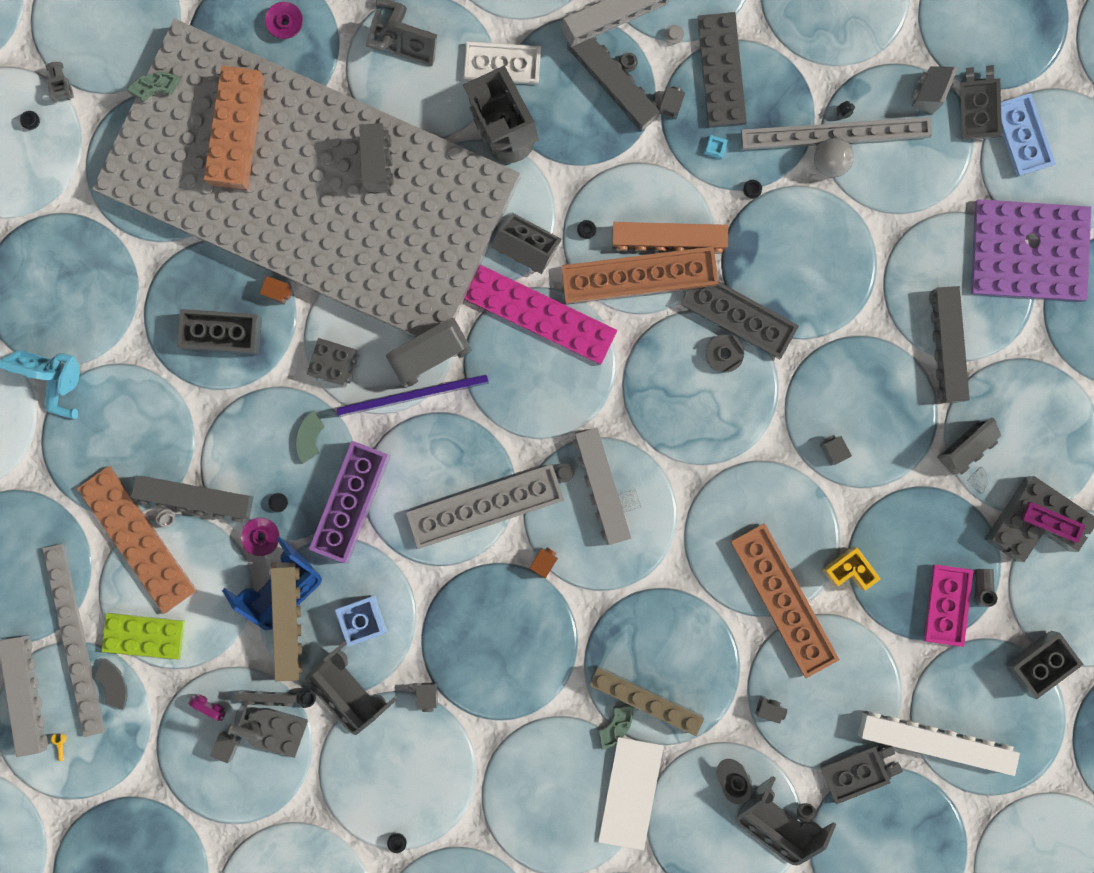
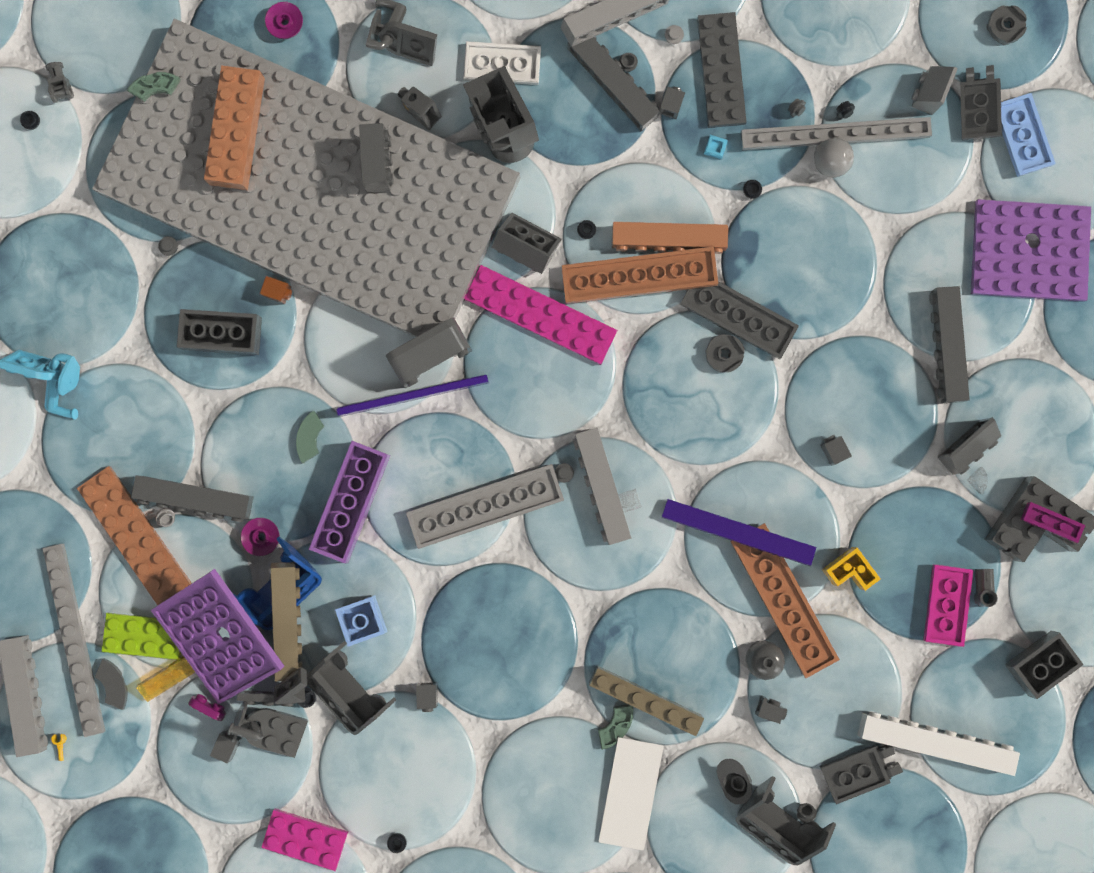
black plate [268,493,288,512] -> none
dark grey brick [307,338,359,387] -> none
dark orange brick [529,547,558,578] -> none
none -> clear yellow tile [136,656,195,702]
none -> medium lavender plate [151,569,284,704]
none -> dark grey plate [158,237,178,256]
none -> dark pink plate [261,808,349,871]
none -> dark grey slope [274,667,307,704]
none -> dark grey torso [398,87,442,130]
none -> dark purple tile [662,499,817,566]
none -> dark grey cylinder [745,641,785,680]
none -> dark grey plate [788,99,806,117]
none -> dark grey plate [986,5,1027,45]

